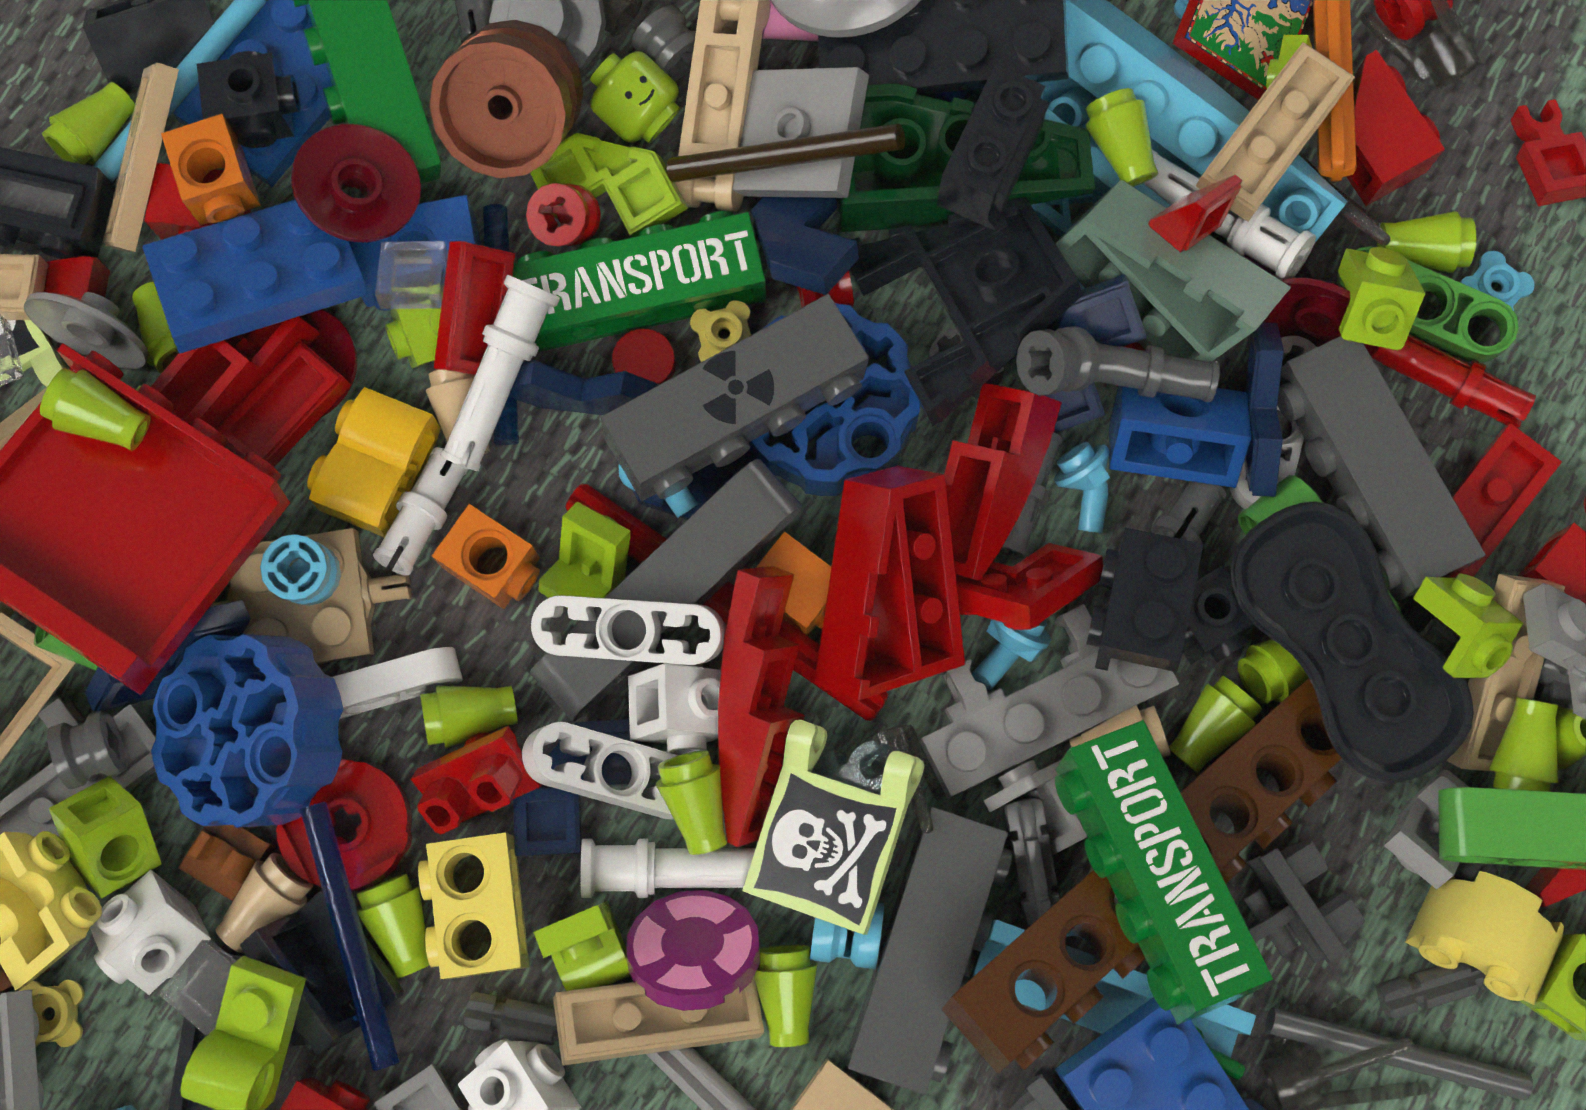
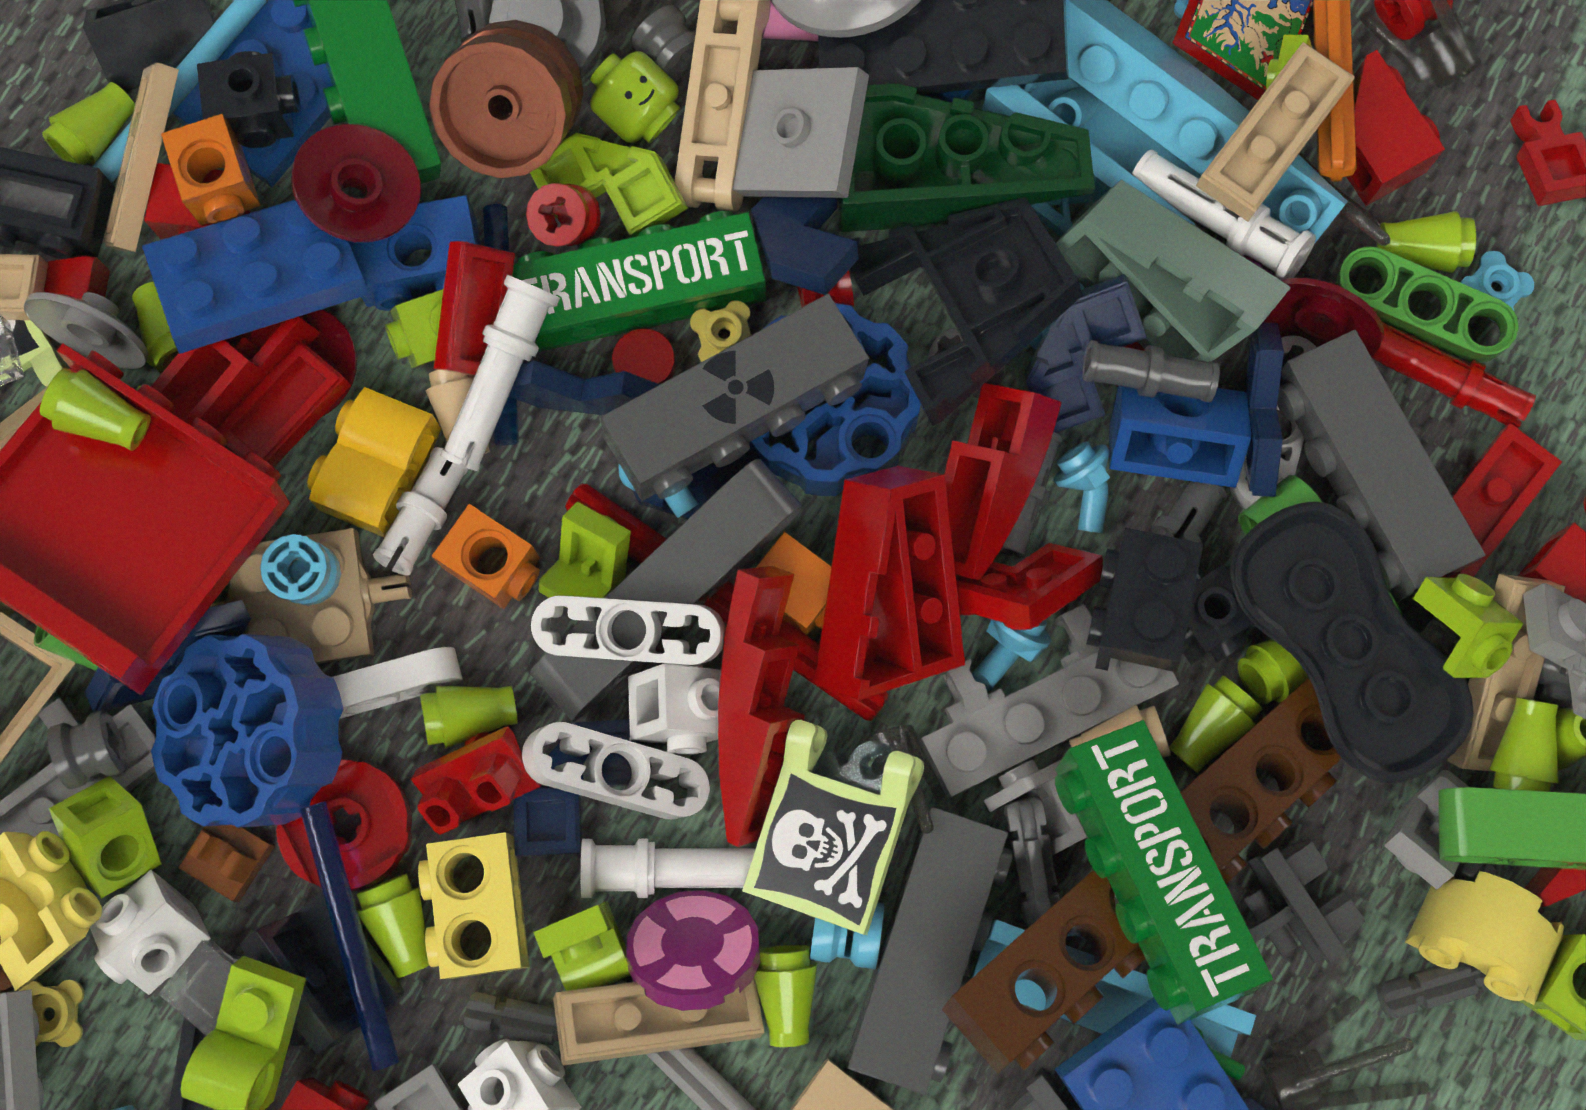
tan cone [216,853,313,954] -> none
clear tile [375,241,448,309] -> none
lime cone [656,751,727,855] -> none
dark brown bar [666,123,905,182] -> none
black window [936,65,1049,230] -> none
dark grey wheel [1016,326,1100,396] -> none
lime cone [1085,88,1158,187] -> none
red slope [1148,175,1243,253] -> none
dark grey bar [1265,1007,1533,1101] -> none
lime bracket [1338,247,1426,350] -> none

